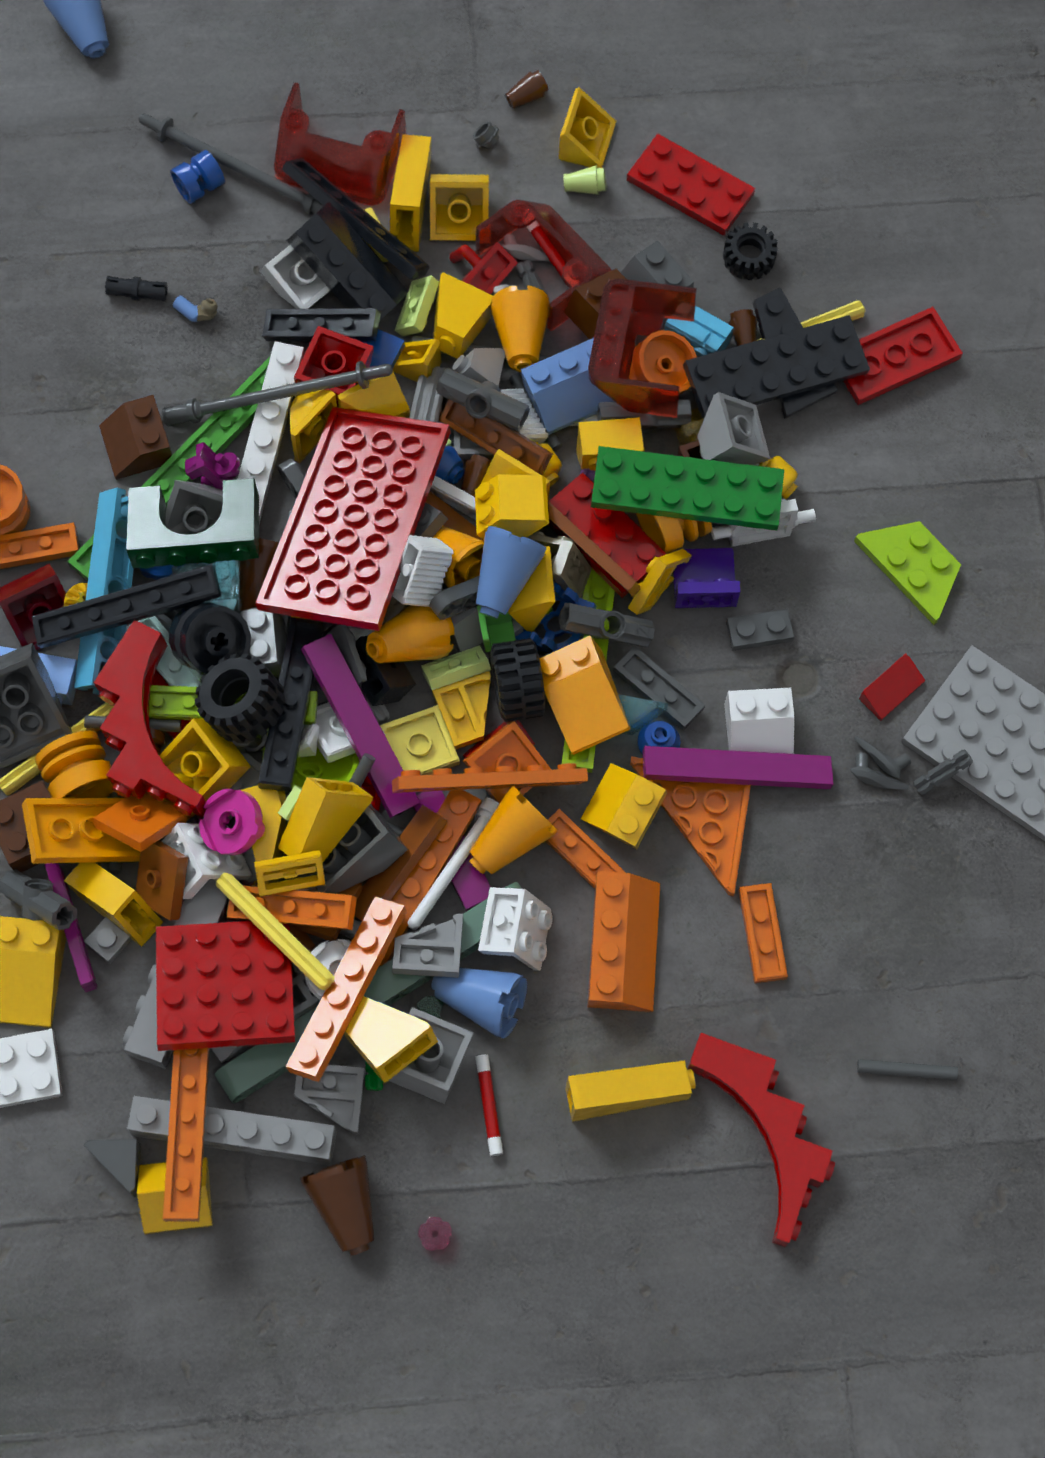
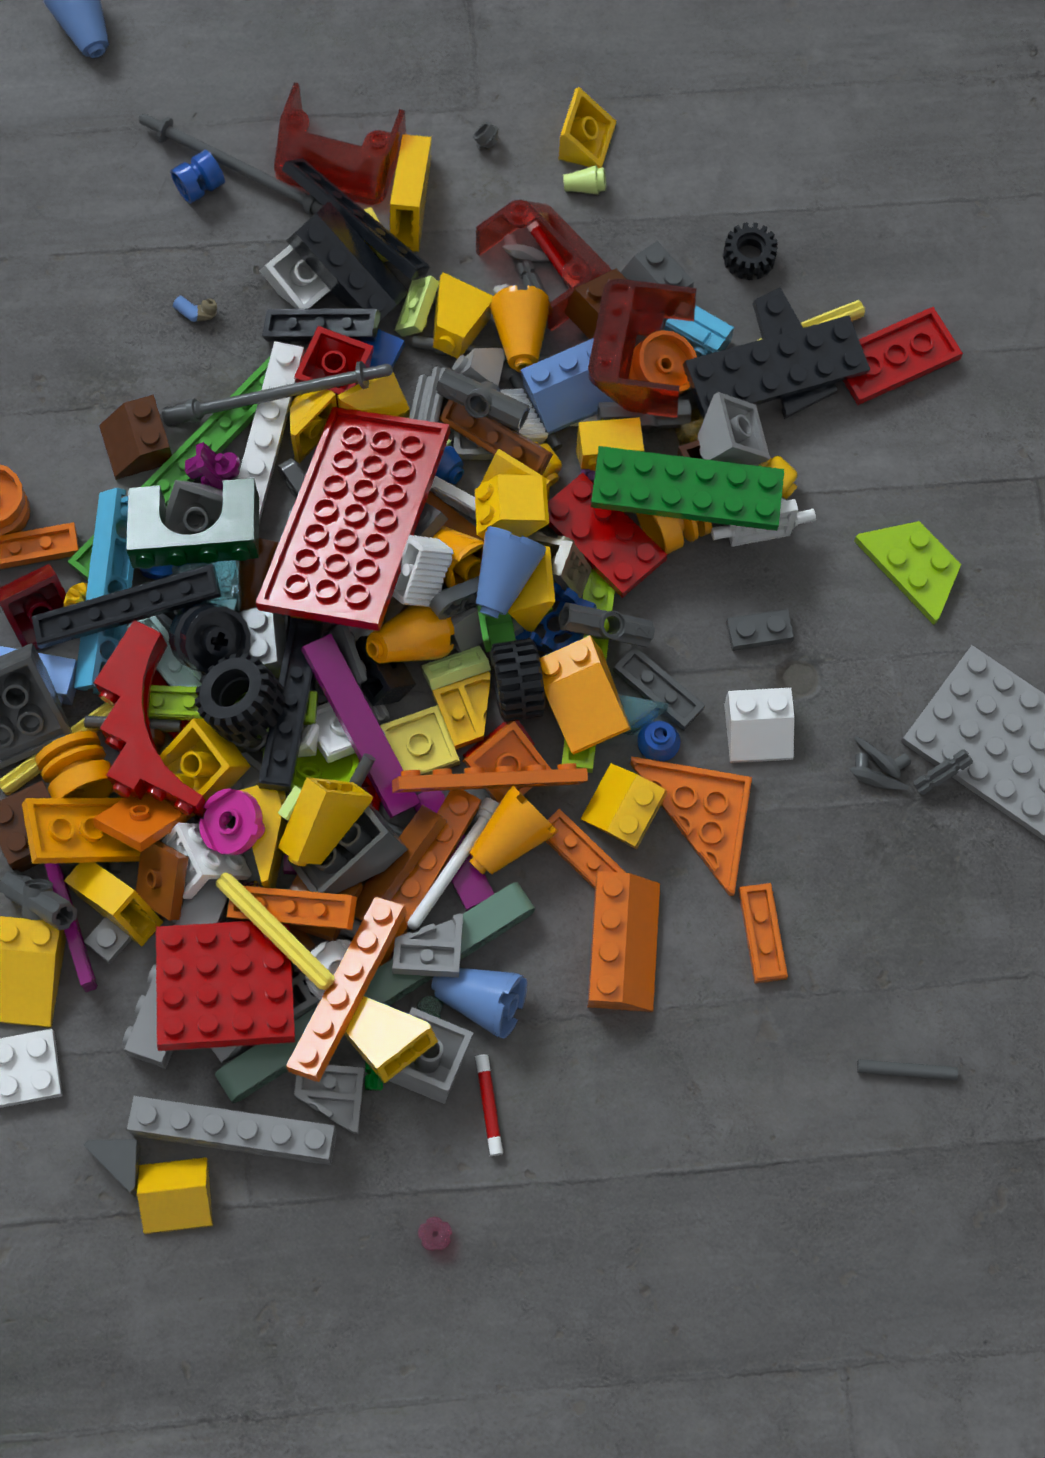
black pin [105,276,168,301] -> none
orange plate [163,1048,209,1222] -> none
yellow tile [254,850,325,896] -> none
reddish brown cone [300,1155,375,1256] -> none
yellow slope [393,339,441,382] -> none
yellow slope [430,174,489,241] -> none
red plate [449,242,518,294] -> none
reddish brown cone [461,455,491,497] -> none
white bracket [478,887,552,971] -> none
reddish brown cone [505,70,549,109] -> none
dark orange tile [548,502,640,597] -> none
yellow slope [565,1060,696,1122] -> none
red plate [626,133,755,236] -> none
yellow wing [628,548,692,615] -> none
magenta tile [642,746,833,789] -> none
dark purple bracket [673,548,740,608] -> none
red arch [688,1033,835,1247] -> none
reddish brown cone [728,309,757,346] -> none
red slope [859,653,925,721] -> none

